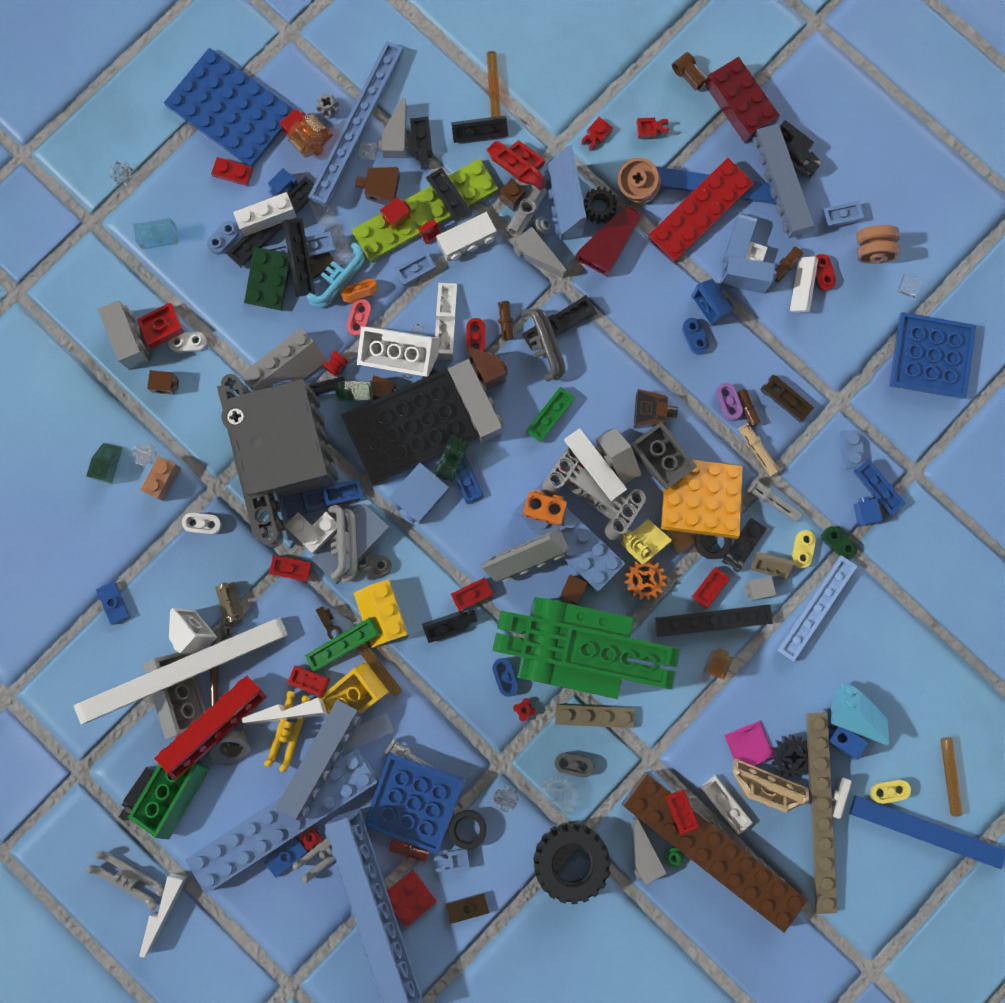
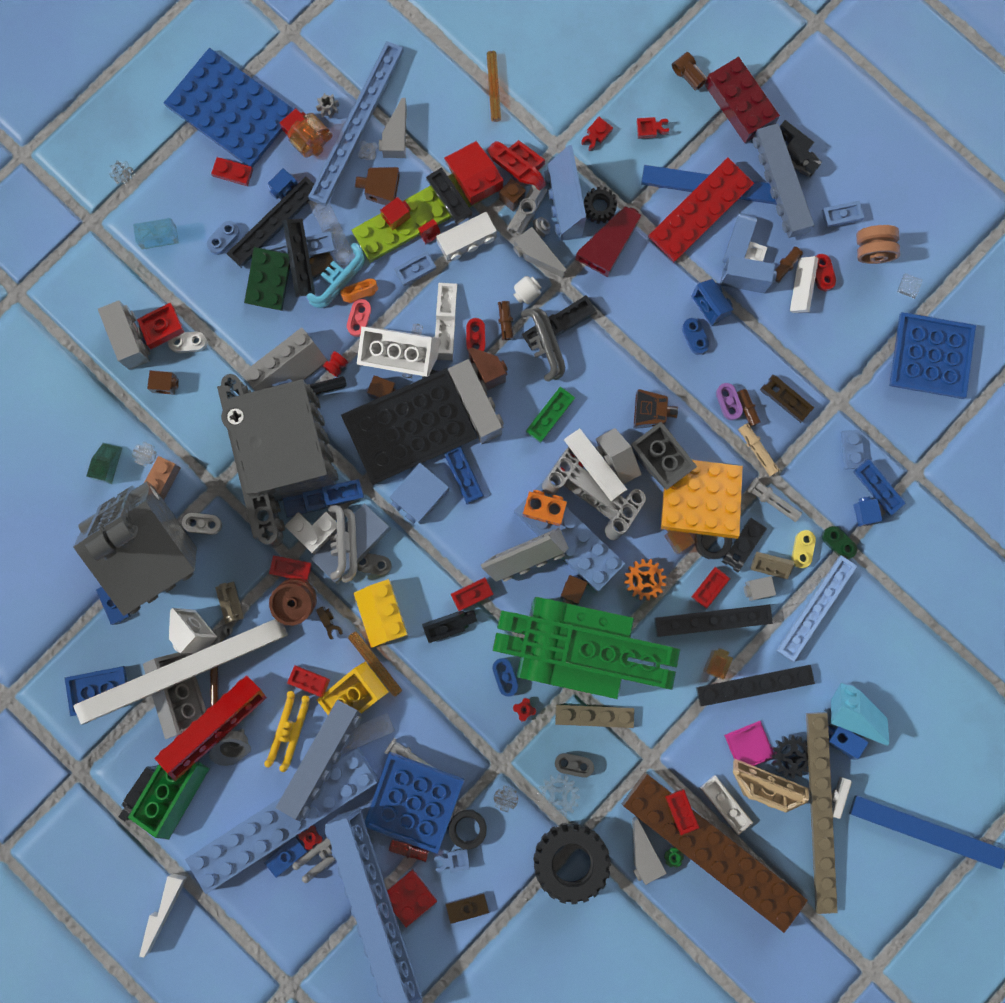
light grey piece [86,851,164,911] -> none
white brick [233,192,297,237] -> none
white slope [242,697,328,725] -> none
green tile [305,617,380,673] -> none
slope [335,381,373,402] -> none
black hinge [410,117,433,169] -> none
clear green slope [434,434,469,482] -> none
black plate [451,115,508,143] -> none
nougat wheel [618,158,661,204] -> none
light yellow hinge [620,519,672,565] -> none
light yellow plate [870,779,911,804] -> none
clear orange axle [941,737,963,817] -> none
none -> blue plate [64,666,131,716]
none -> dark grey piece [73,481,197,616]
none -> copper wheel [269,578,317,626]
none -> red slope [444,141,503,206]
none -> white head [513,276,542,304]
none -> black plate [696,665,815,707]

